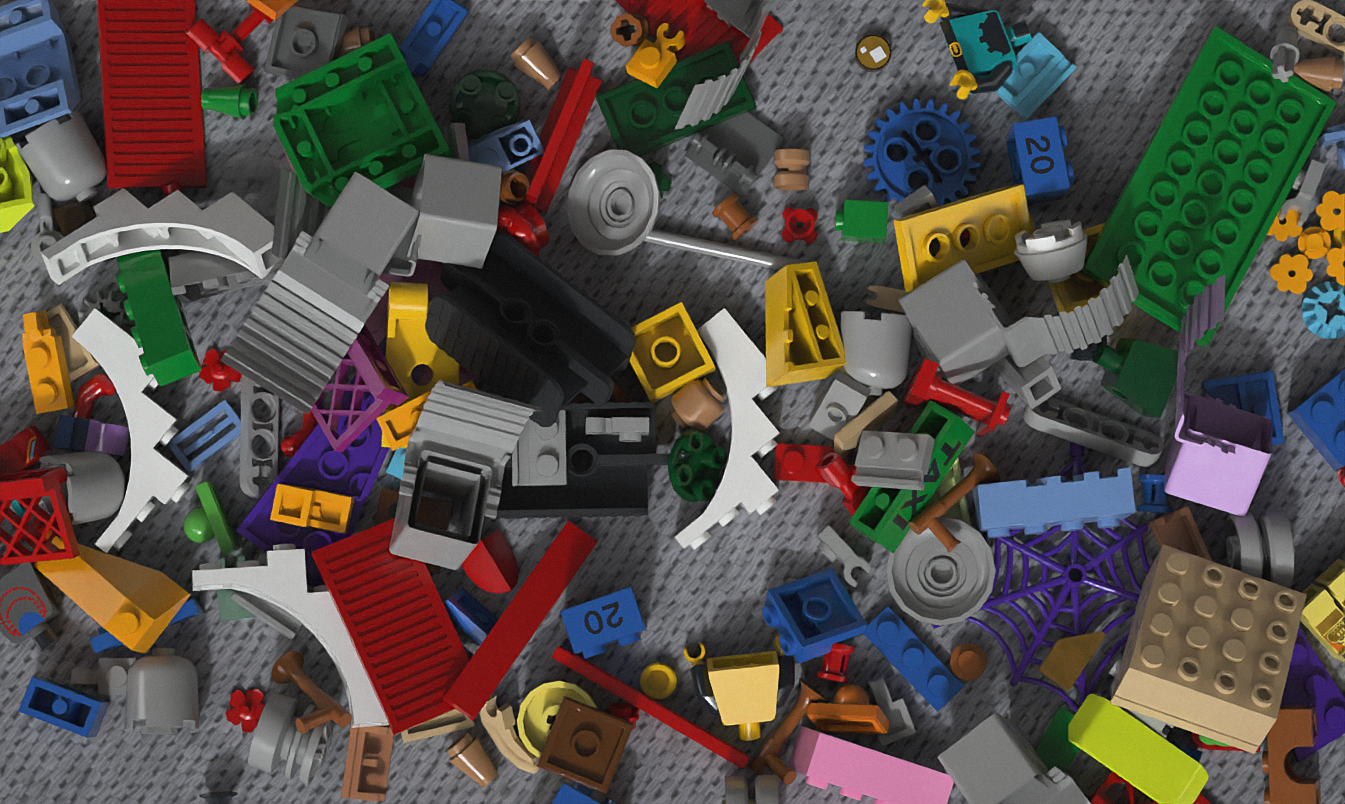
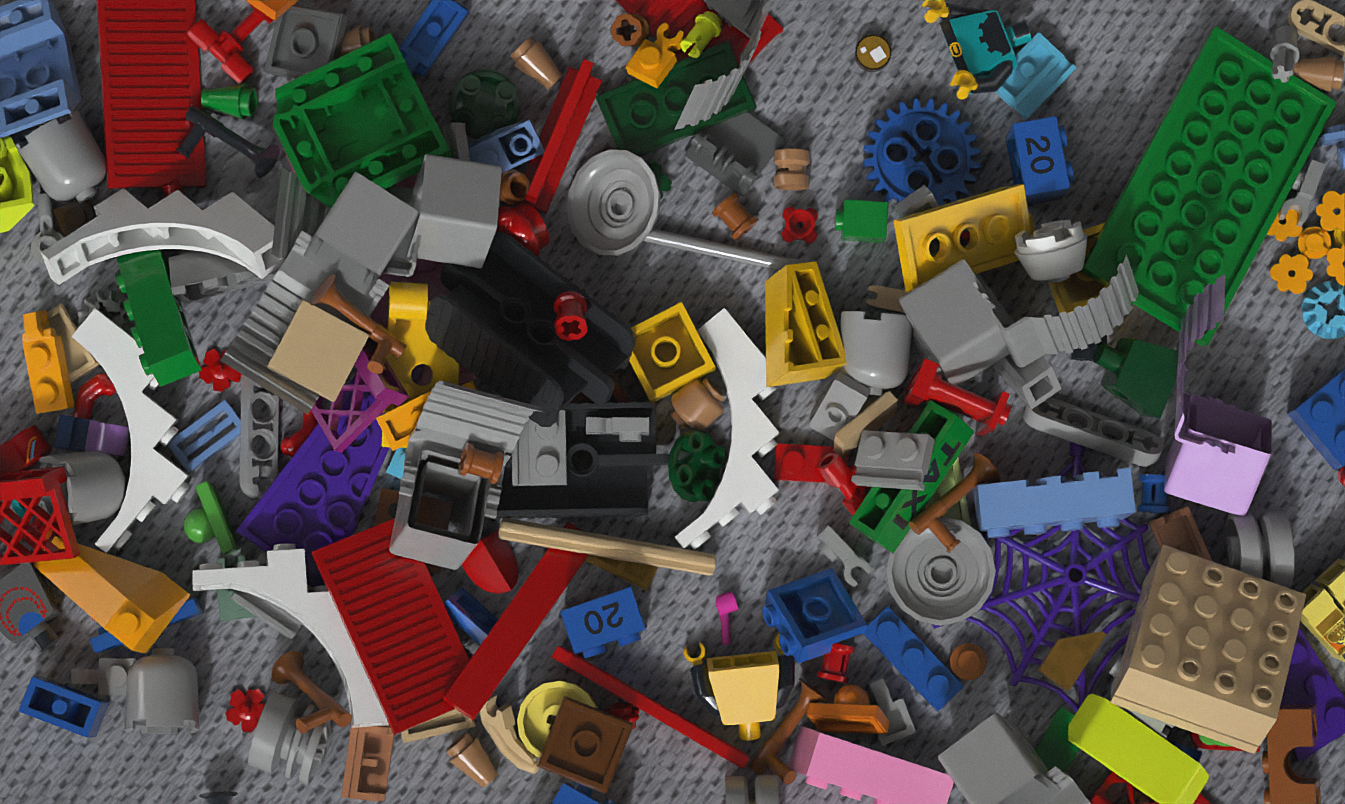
light orange slope [270,483,355,534] -> none
yellow tile [640,662,677,699] -> none
blue wing [1201,371,1285,446] -> none
none -> black piece [175,106,280,178]
none -> tan tile [267,300,369,402]
none -> dark orange piece [310,274,407,374]
none -> dark orange bush [458,443,504,484]
none -> tan axle [499,518,716,576]
none -> red bush [554,291,588,341]
none -> pearl gold tile [586,555,659,591]
none -> neon yellow pin [680,11,722,58]
none -> dark pink hand [715,591,739,645]

